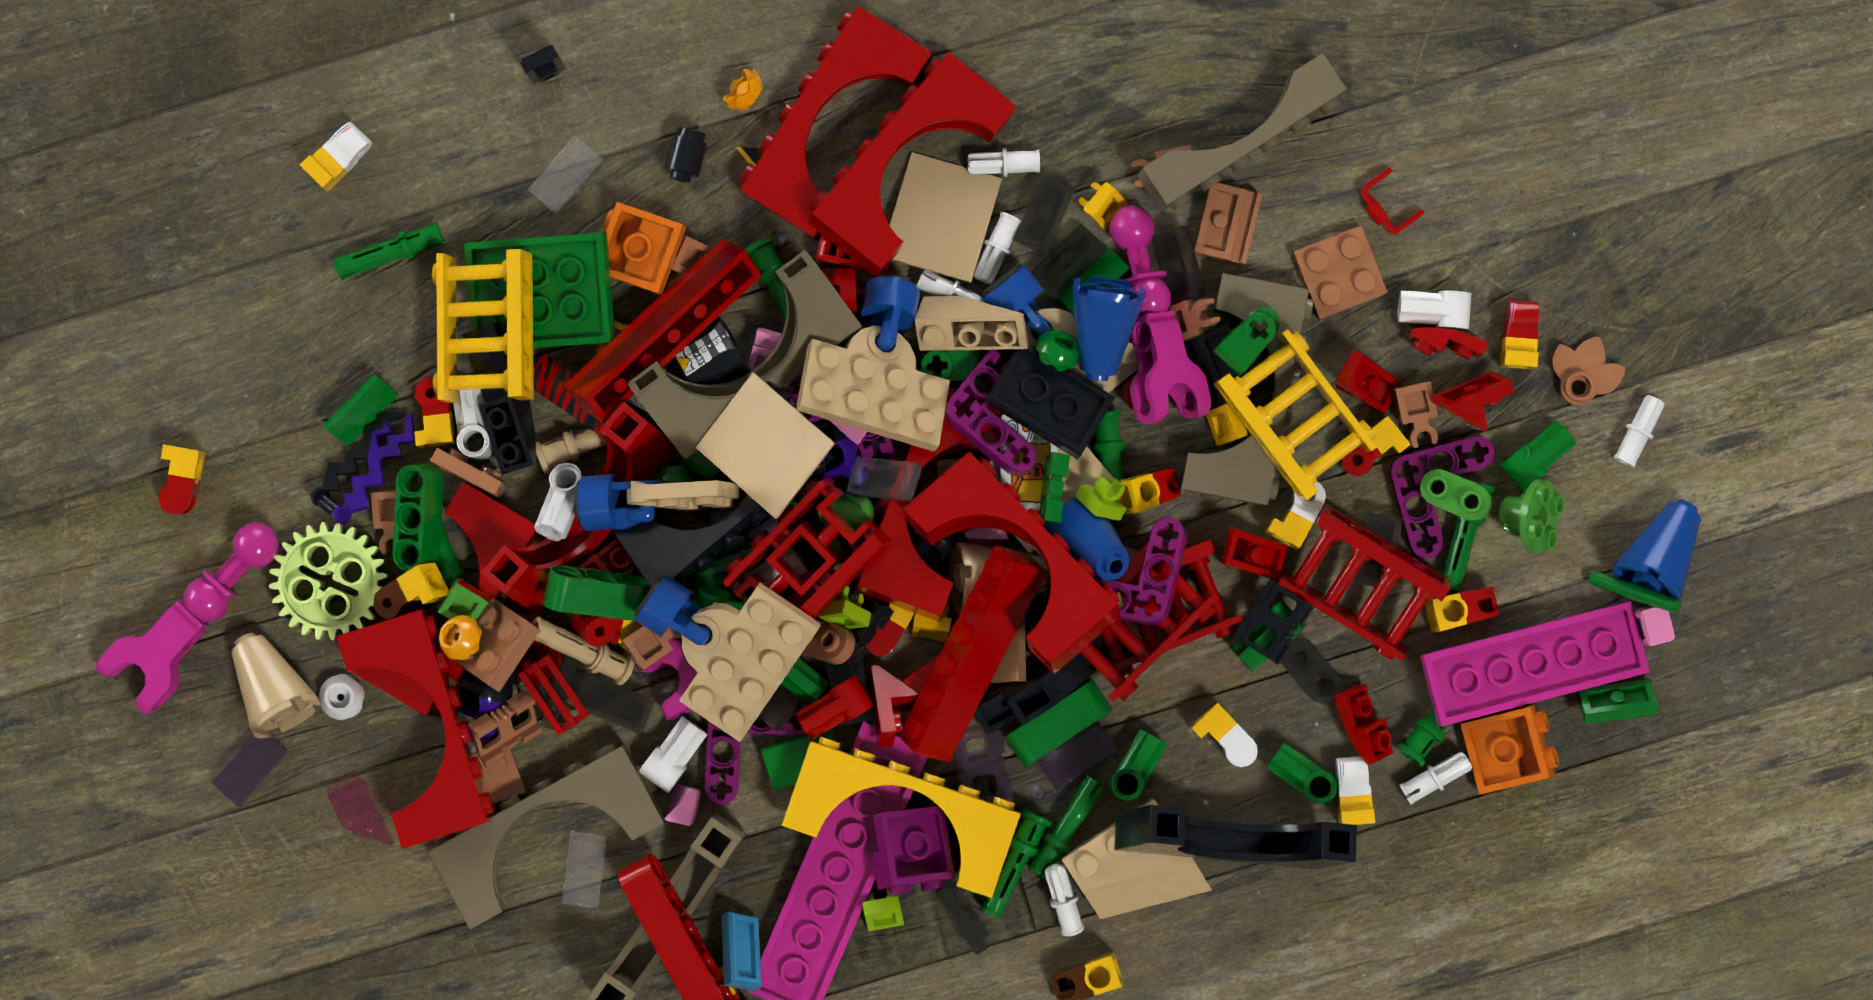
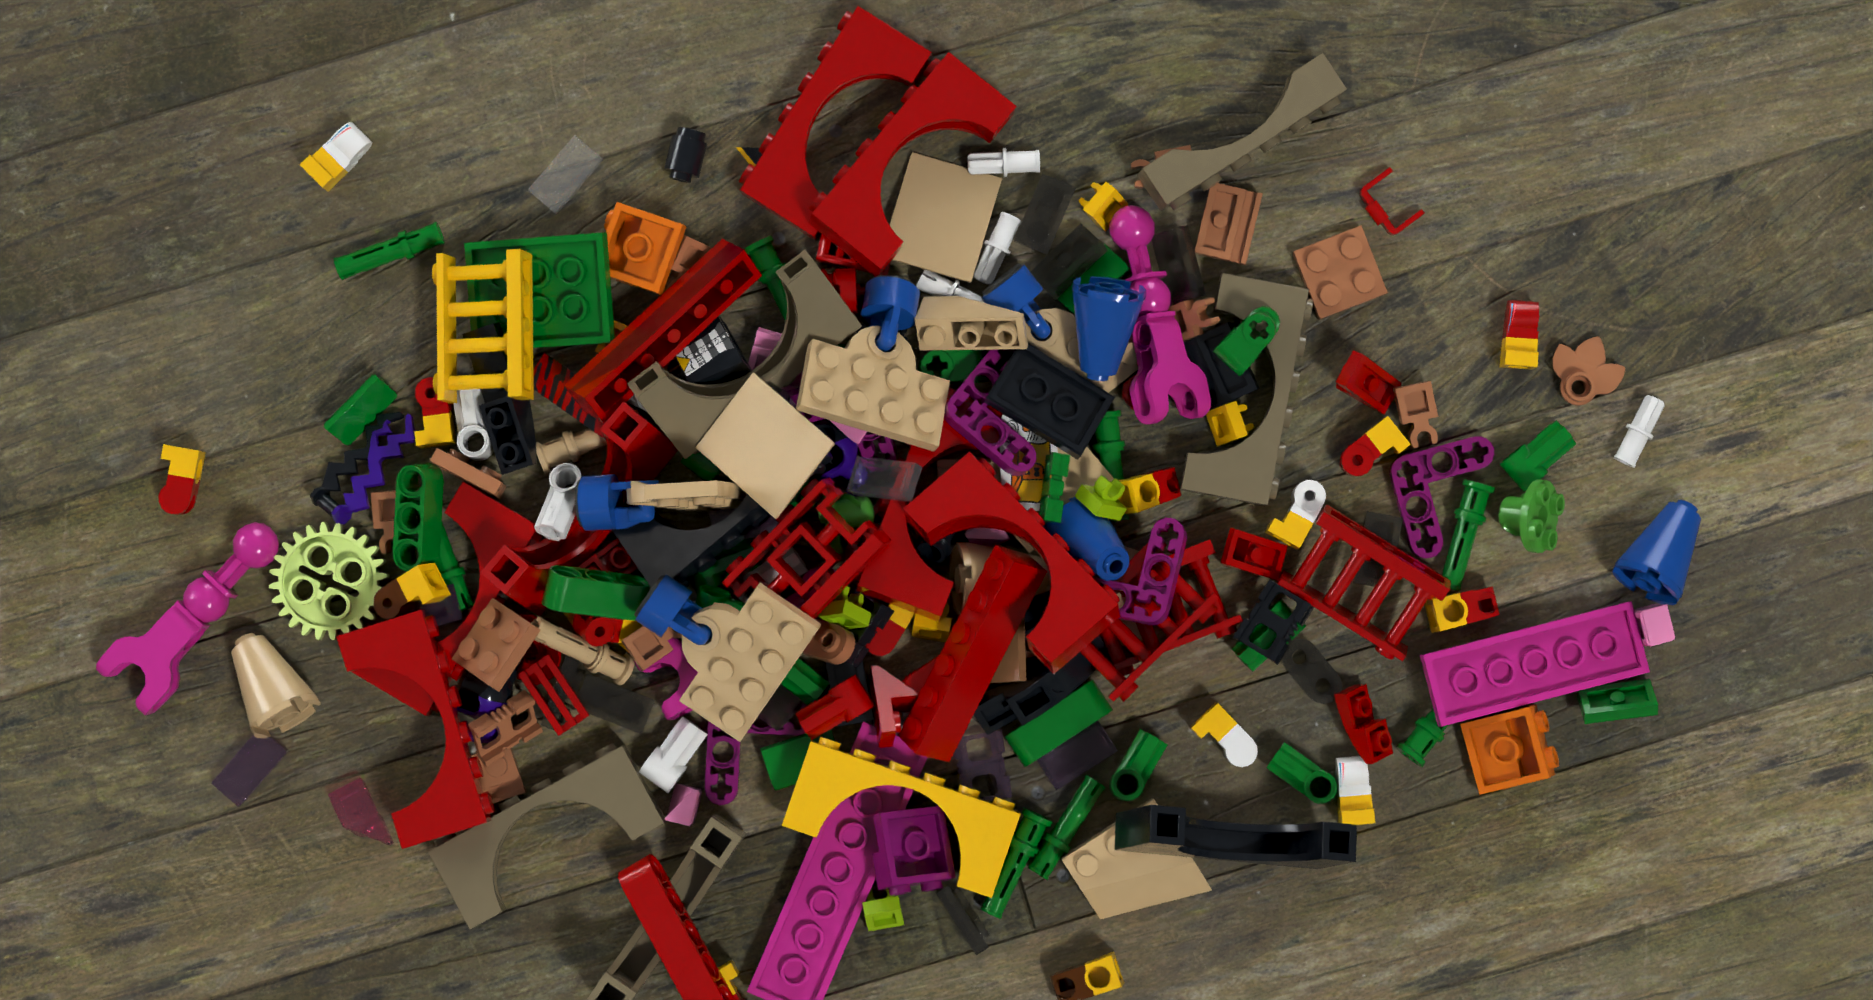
white plate [319,674,365,720] -> none
bright green plate [438,578,490,620] -> none
light orange plate [439,615,482,660] -> none
black plate [520,45,566,84] -> none
clear tile [562,831,608,908] -> none
green plate [656,466,692,484] -> none
dark azure tile [721,912,762,991] -> none
light orange plate [723,69,763,111] -> none
green plate [1036,330,1079,372] -> none
white axle [1045,863,1084,936] -> none
yellow fence [1214,329,1377,501] -> none
white piece [1397,291,1472,331] -> none
white axle [1399,752,1472,805] -> none
red slope [1406,327,1489,360] -> none
bright green plate [1420,469,1492,521] -> none
red slope [1430,371,1514,432] -> none
green piece [1589,570,1682,614] -> none

